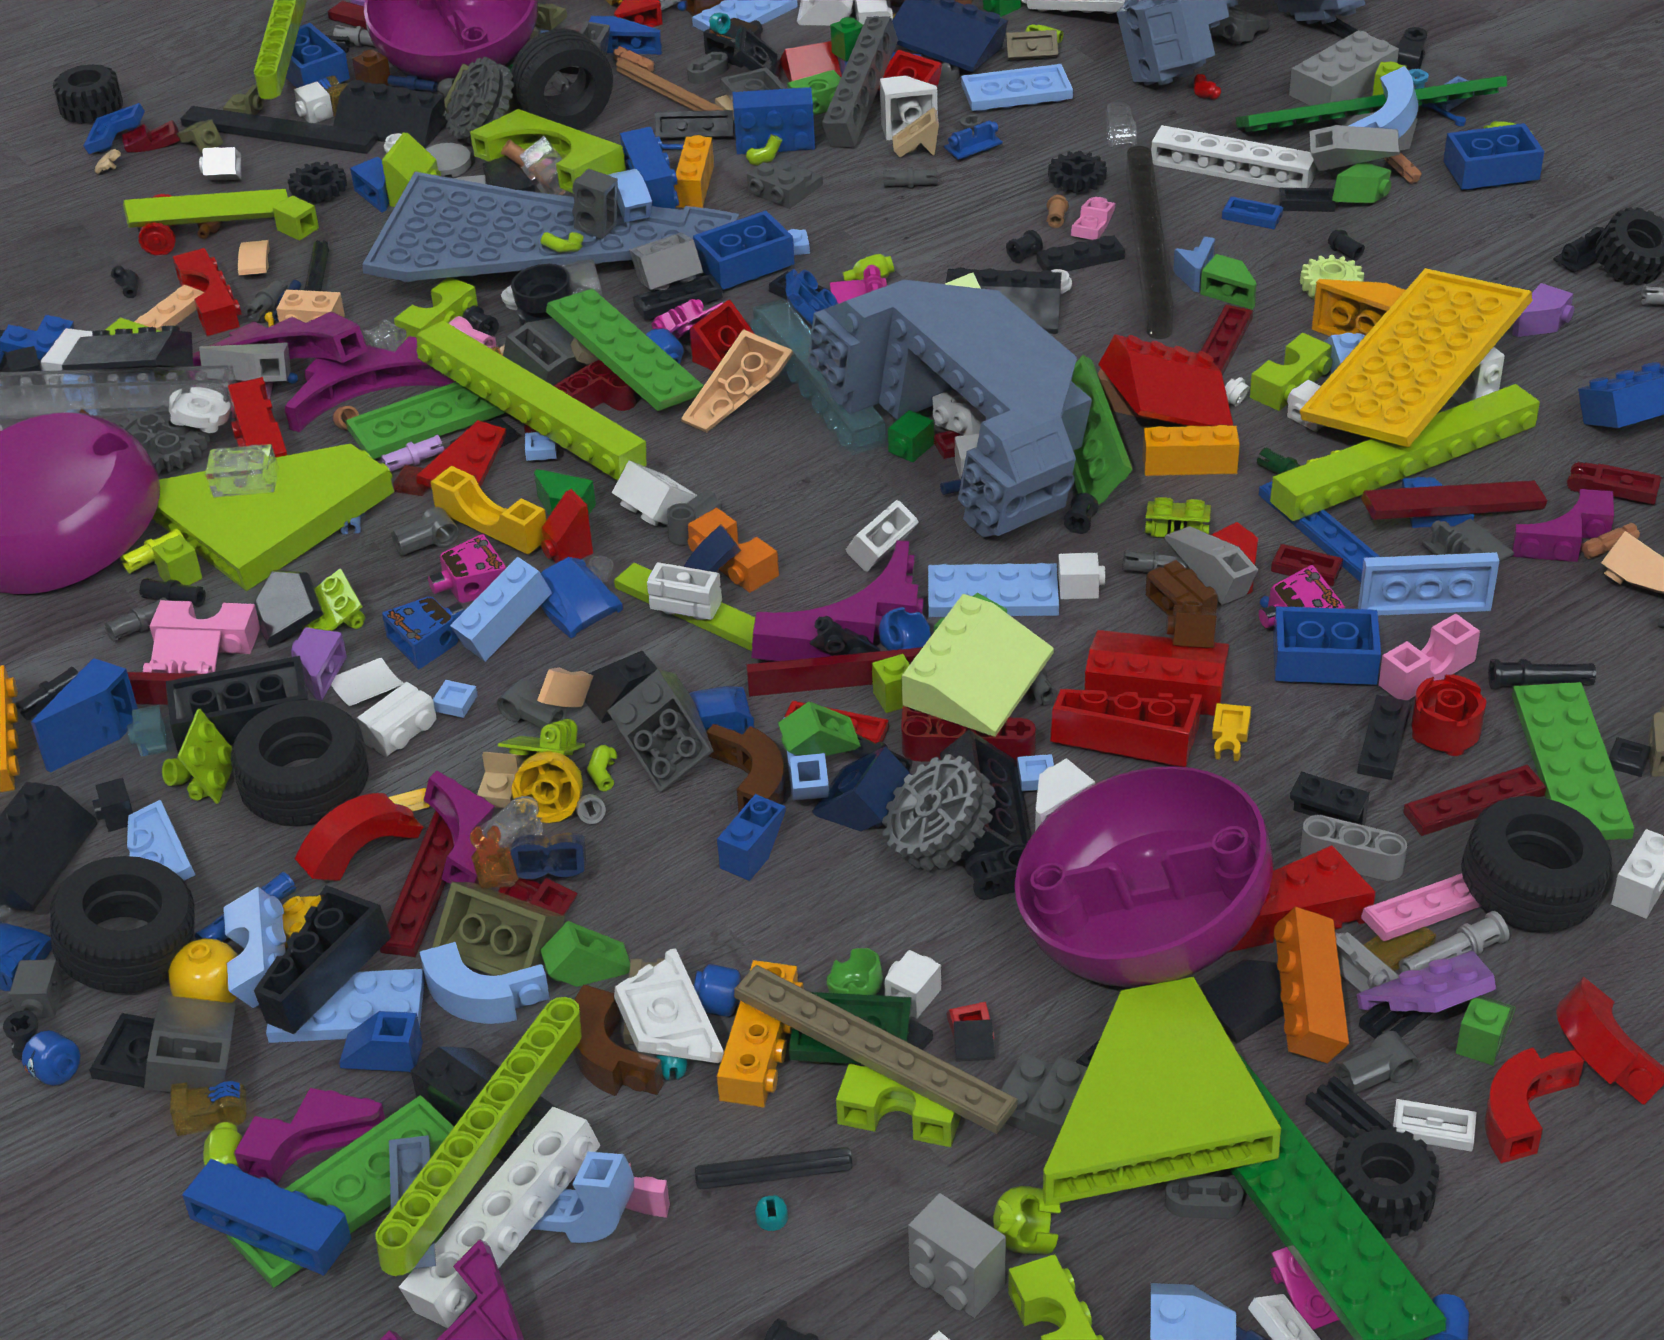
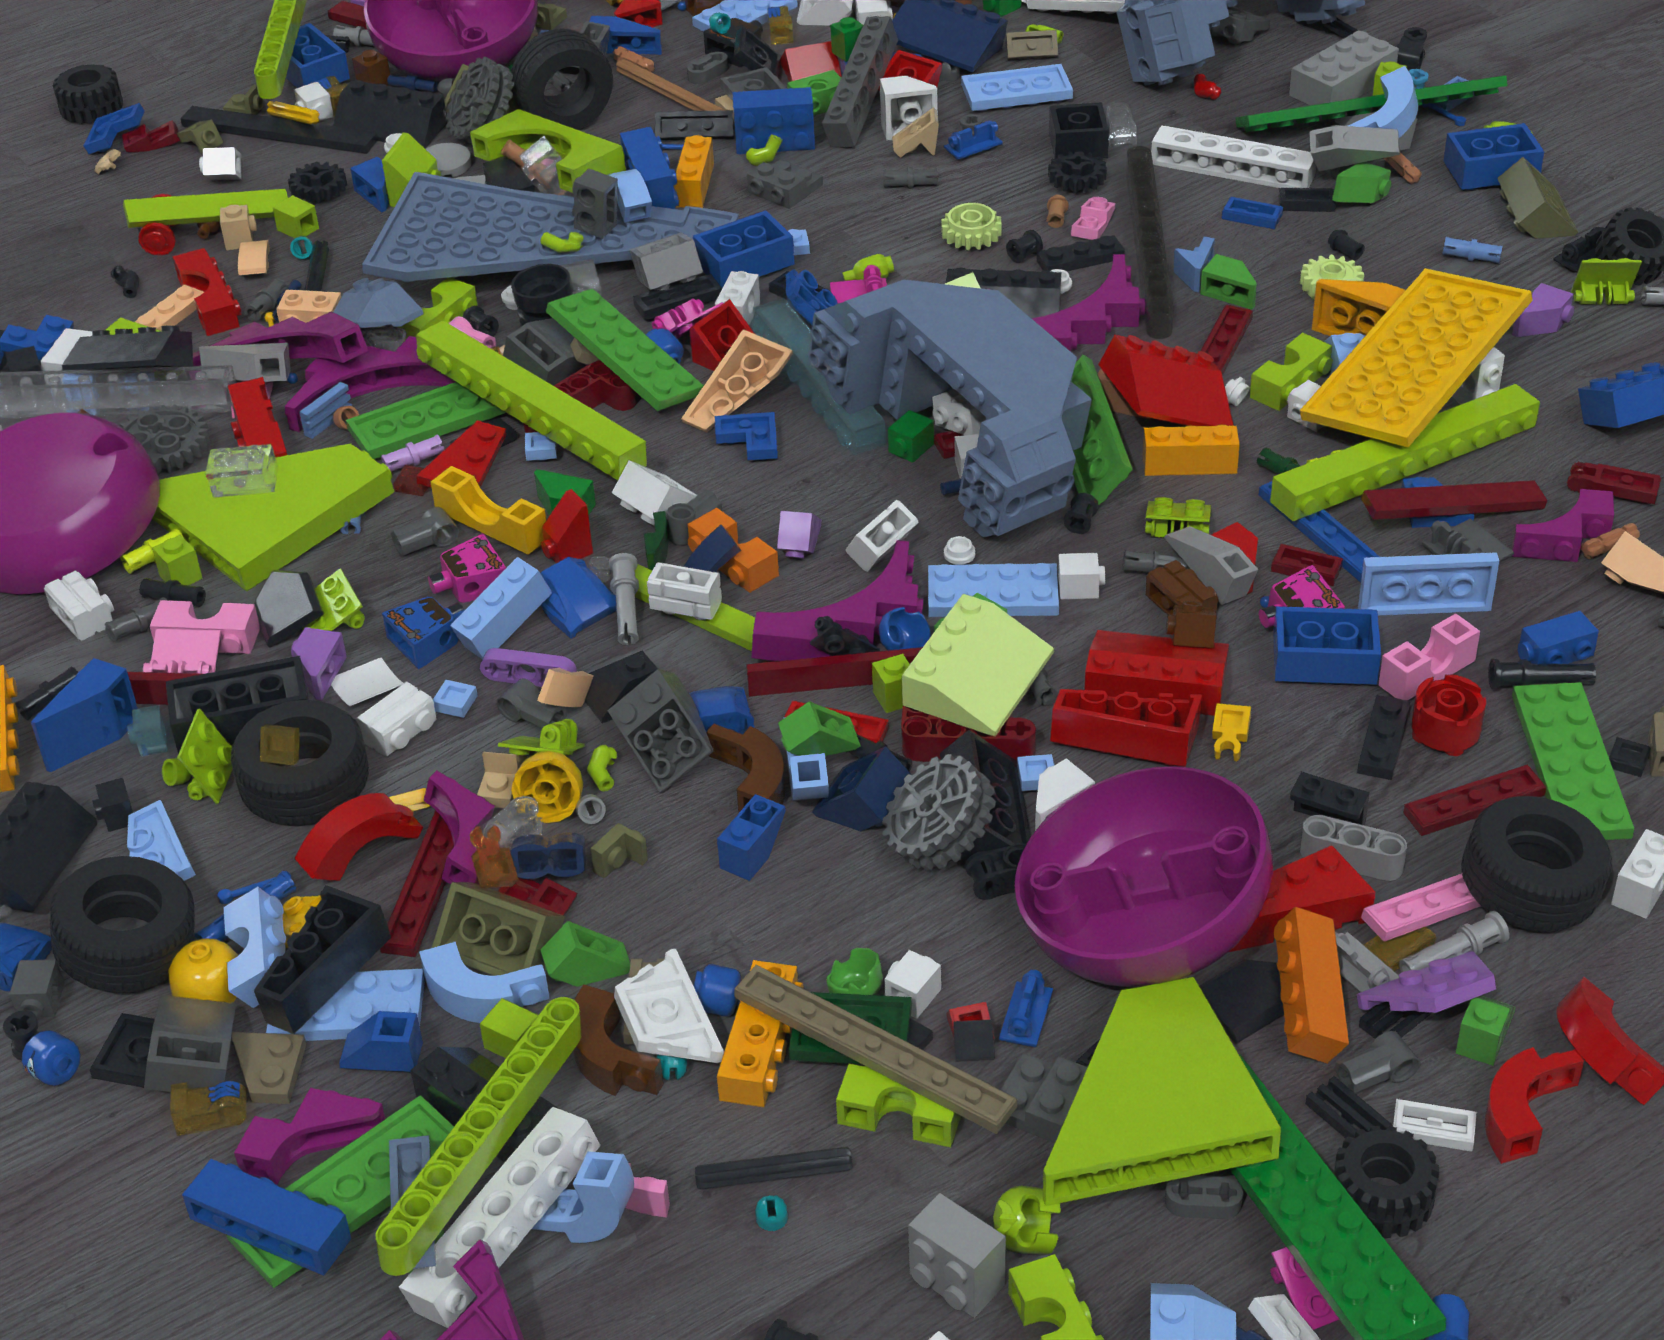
white plate [169,387,231,433] -> none
lime plant [203,1122,242,1166] -> none
none -> white brick [44,571,114,641]
none -> blue hinge [217,871,291,904]
none -> tan brick [220,205,257,250]
none -> dark tan wing [231,1032,307,1104]
none -> clear yellow tile [260,724,300,765]
none -> yellow axle [267,101,320,124]
none -> teal hinge [290,236,313,259]
none -> medium blue tile [300,382,352,439]
none -> sand blue wedge [334,278,424,328]
none -> medium lavender beam [480,648,577,687]
none -> lime brick [480,998,538,1058]
none -> olive bracket [591,823,648,878]
none -> light grey pin [609,553,639,645]
none -> dark green slope [644,511,669,571]
none -> white brick [715,271,760,325]
none -> blue plate [715,412,778,460]
none -> clear yellow leg [767,6,793,45]
none -> slope [777,511,822,559]
none -> yellowish green gear [941,203,1002,250]
none -> white plate [944,536,975,565]
none -> blue hinge [999,970,1053,1047]
none -> magenta arch [1031,254,1145,352]
none -> black brick [1049,102,1109,159]
none -> medium blue pin [1442,237,1503,264]
none -> olive slope [1497,157,1578,239]
none -> blue brick [1517,611,1599,664]
none -> lime hinge [1571,258,1642,305]

